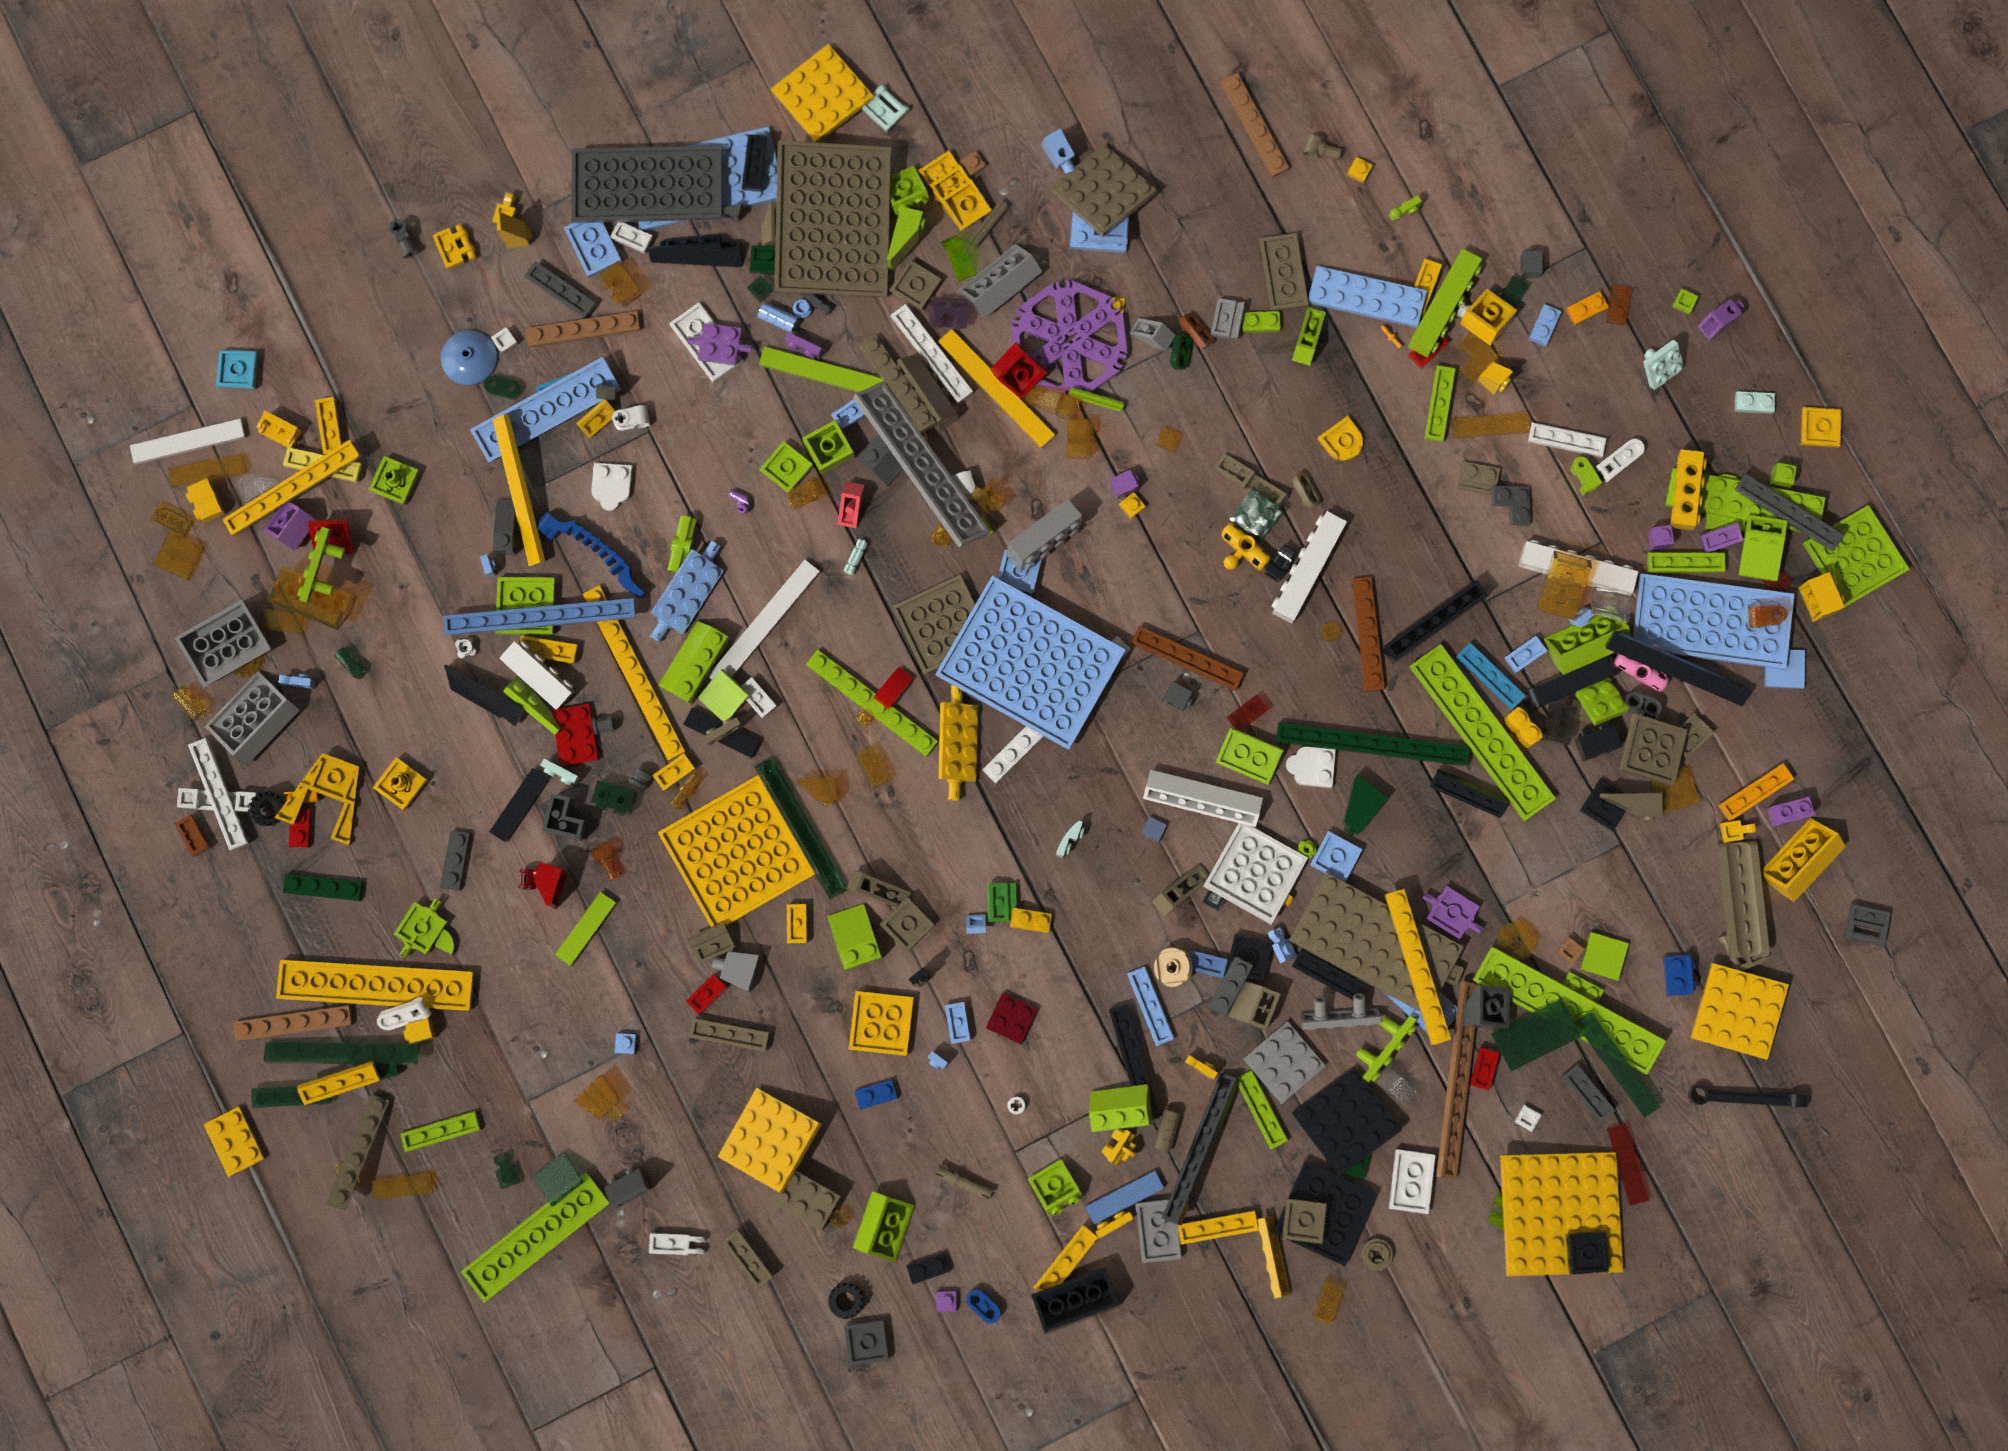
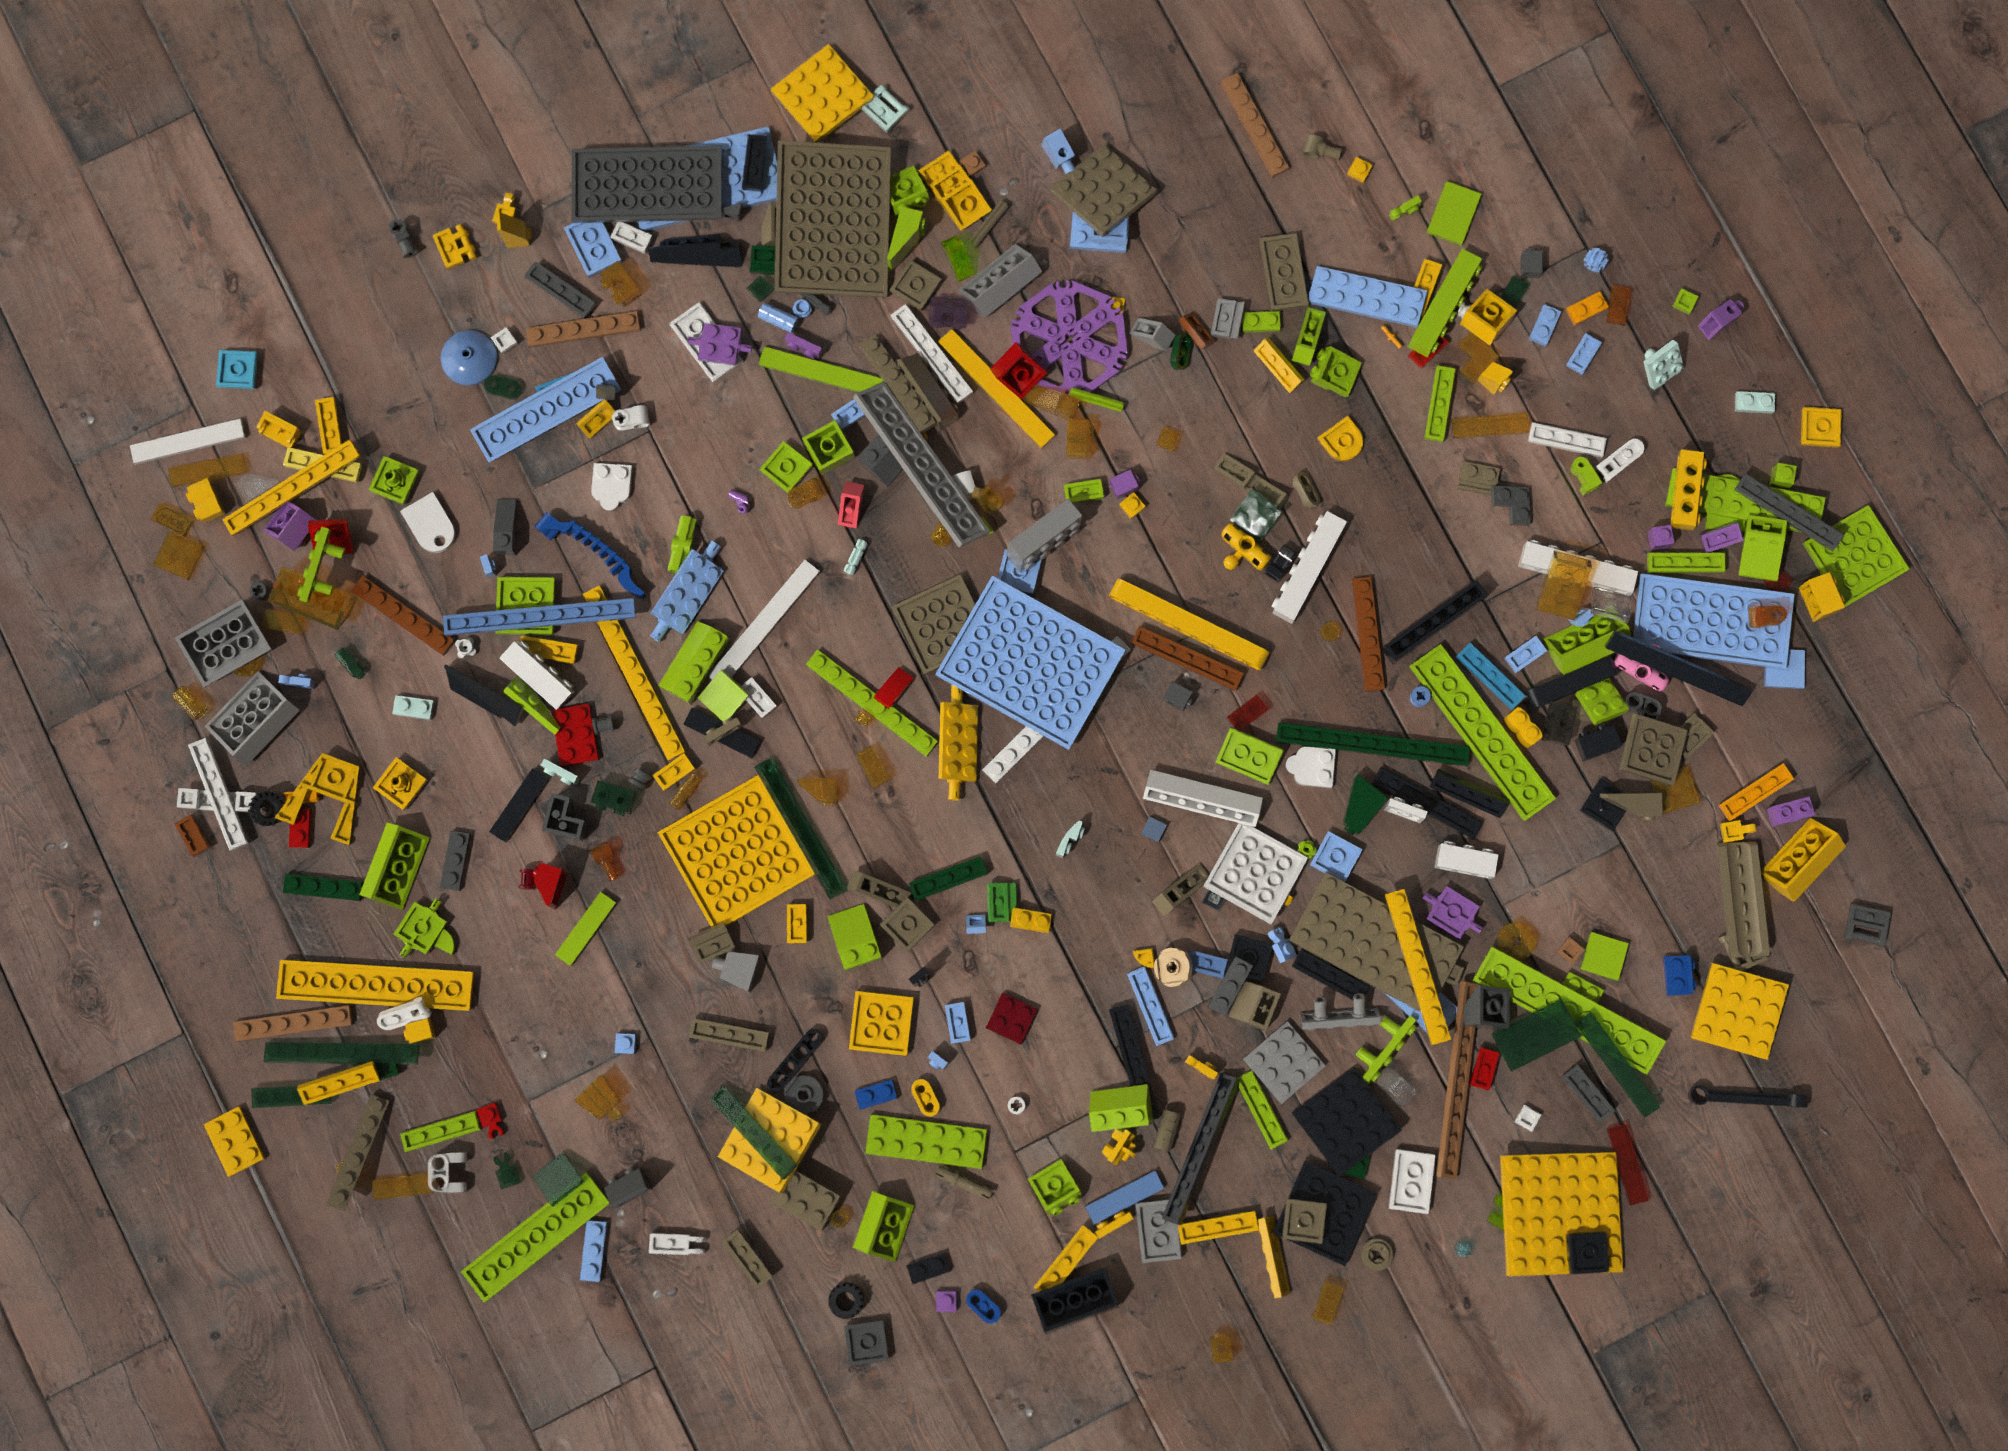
yellow tile [493,414,545,566] -> none
red plate [686,974,727,1015] -> none
none -> dark grey bush [249,582,269,600]
none -> dark orange plate [351,576,454,656]
none -> lime slope [359,822,430,910]
none -> light aqua plate [392,695,435,720]
none -> white tile [400,492,455,553]
none -> white piece [428,1153,467,1193]
none -> red plate [477,1103,504,1140]
none -> light blue plate [580,1220,607,1282]
none -> clear green tile [709,1085,798,1180]
none -> black beam [767,1029,823,1092]
none -> dark grey plate [785,1076,824,1115]
none -> lime plate [865,1114,987,1169]
none -> dark green plate [909,856,988,902]
none -> yellow plate [911,1079,940,1117]
none -> lime plate [1063,479,1104,504]
none -> yellow beam [1109,578,1269,670]
none -> yellow tile [1133,948,1154,968]
none -> clear yellow brick [1210,1333,1233,1363]
none -> yellow plate [1254,337,1304,393]
none -> lime plate [1310,346,1362,397]
none -> black tile [1371,767,1483,840]
none -> white plate [1384,797,1427,823]
none -> medium blue wheel [1410,686,1431,708]
none -> lime tile [1426,181,1481,246]
none -> white brick [1434,841,1498,879]
none -> clear light blue plate [1454,1241,1473,1258]
none -> light blue plate [1566,333,1602,375]
none -> light blue gear [1584,248,1609,273]

